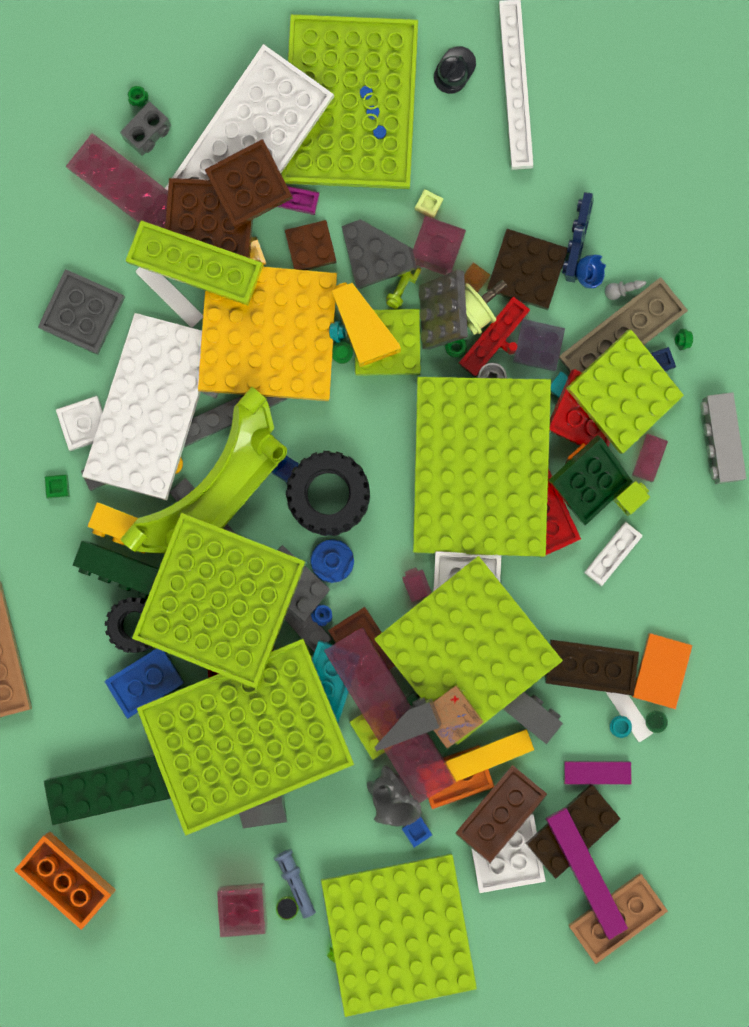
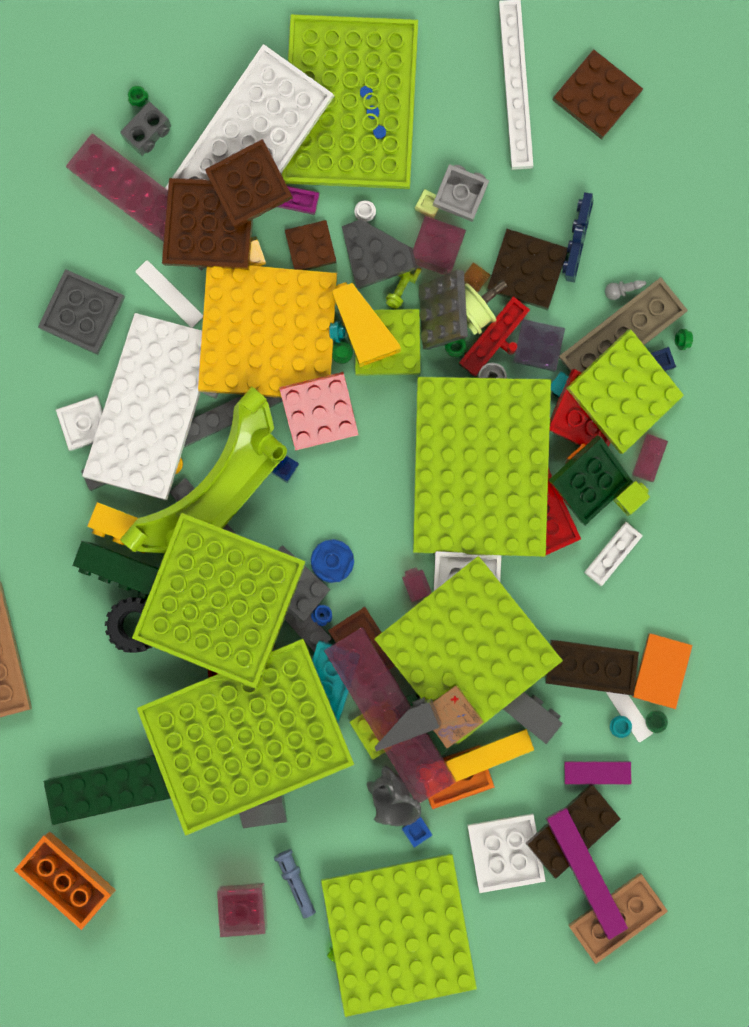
green tile [45,474,70,499] -> none
blue plate [104,648,185,719] -> none
lime plate [125,221,264,306] -> none
black tile [276,896,299,920] -> none
black tyre [286,451,370,536] -> none
black piece [434,46,476,94] -> none
reddish brown plate [455,765,547,864] -> none
blue hair [576,255,606,289] -> none
light grey brick [700,392,747,484] -> none
none -> plate [279,372,359,451]
none -> white plate [354,200,376,222]
none -> light grey plate [433,164,489,222]
none -> reddish brown plate [553,49,643,140]

